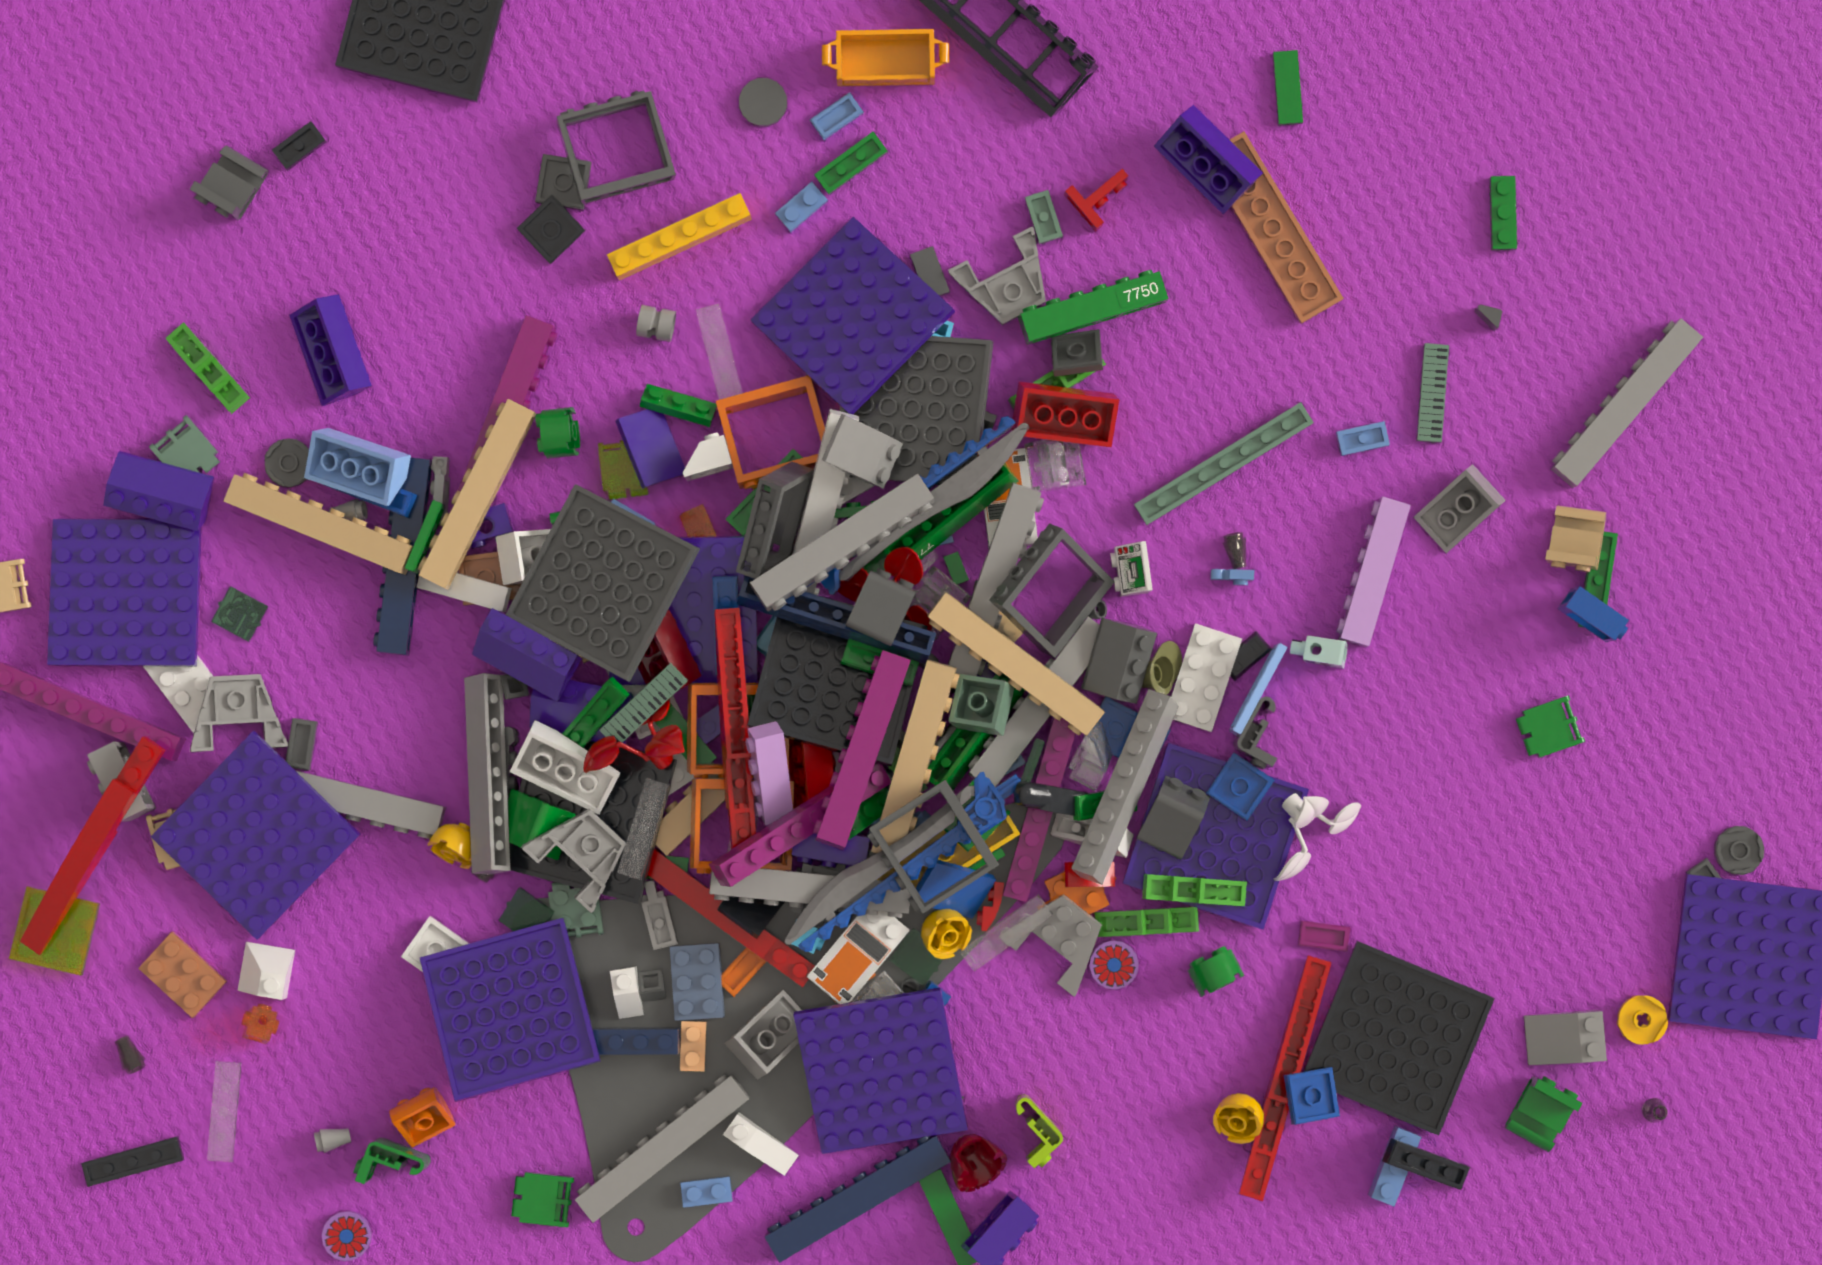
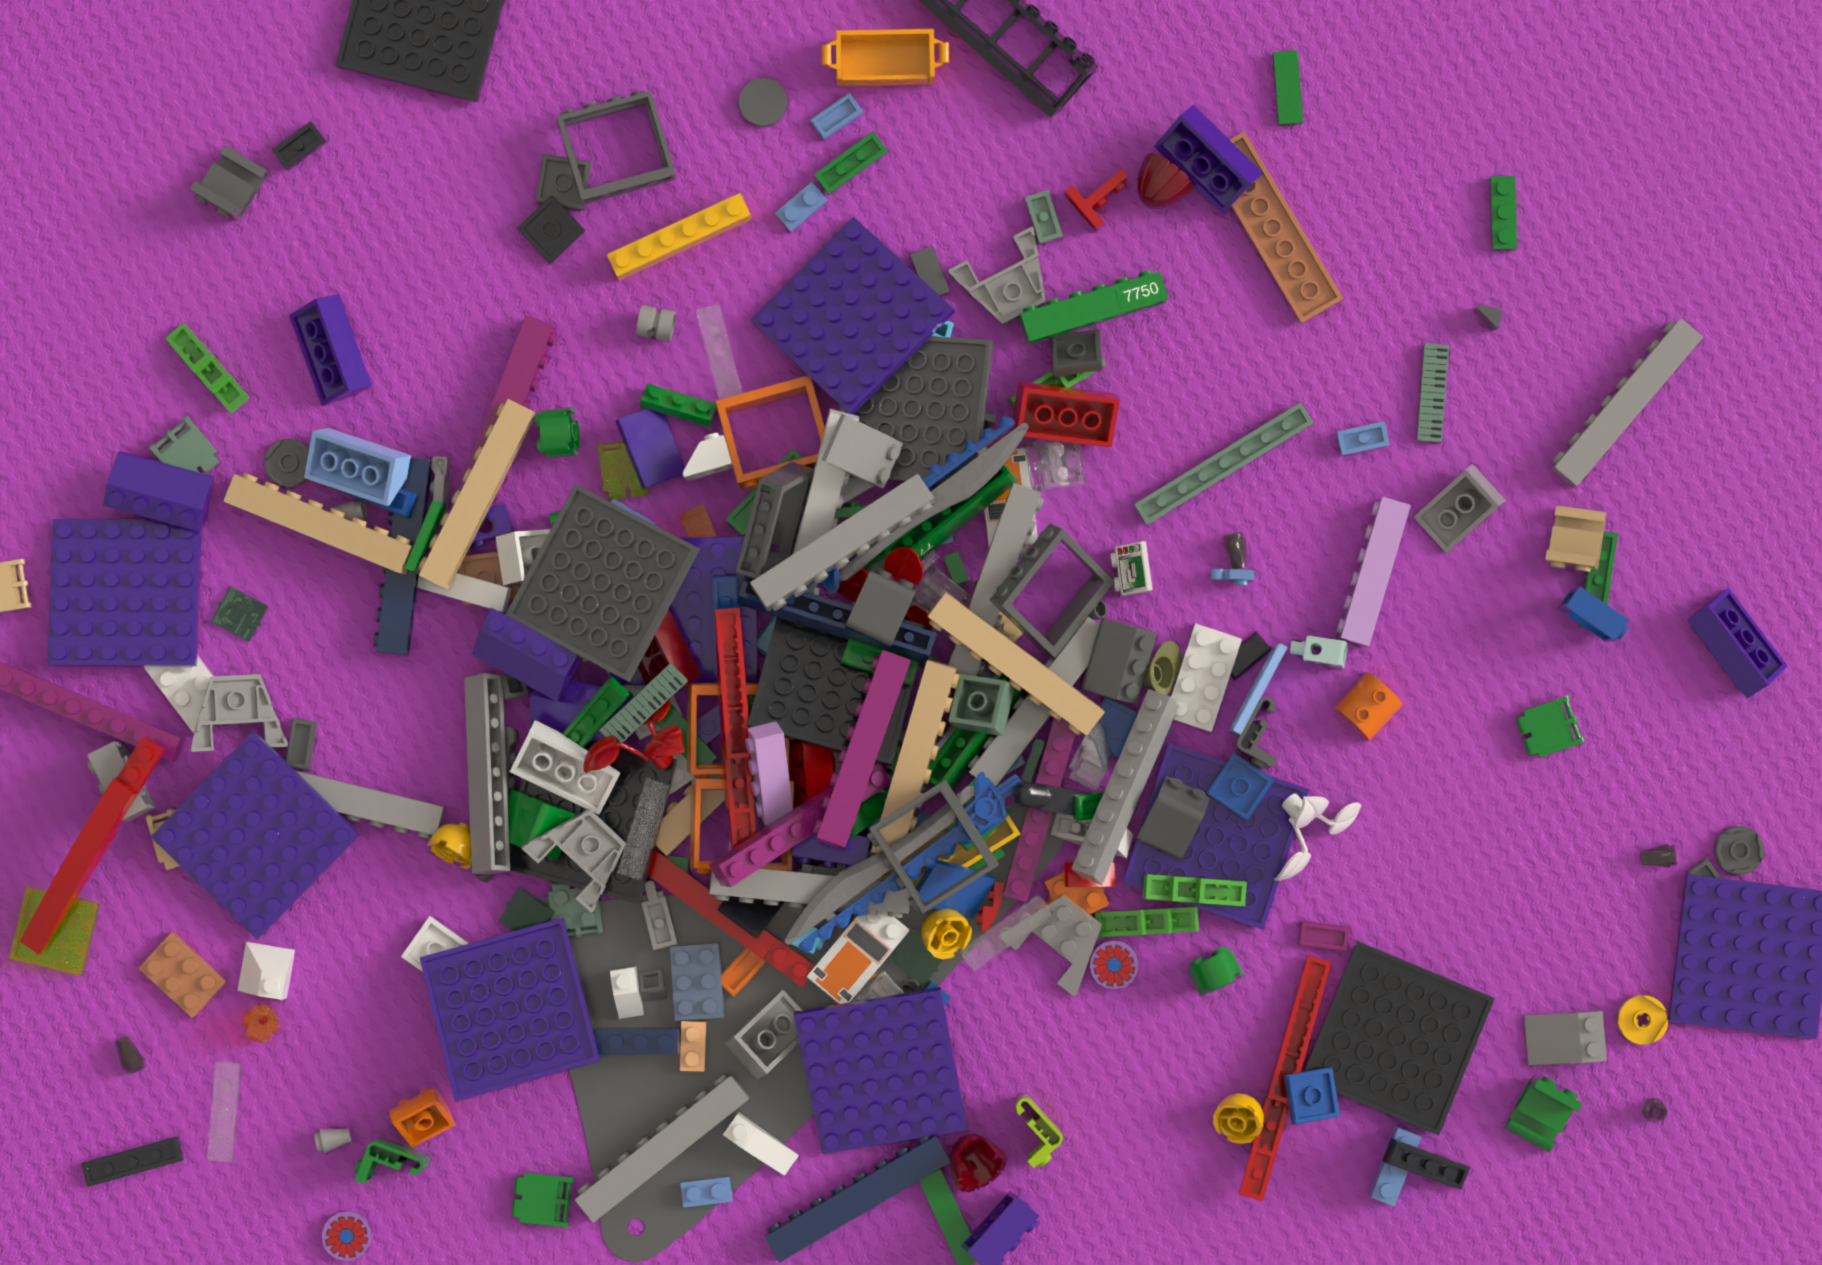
none -> dark red hair [1137,153,1193,209]
none -> orange brick [1333,672,1403,741]
none -> clear smoke cone [1640,844,1677,868]
none -> dark purple slope [1687,588,1787,698]

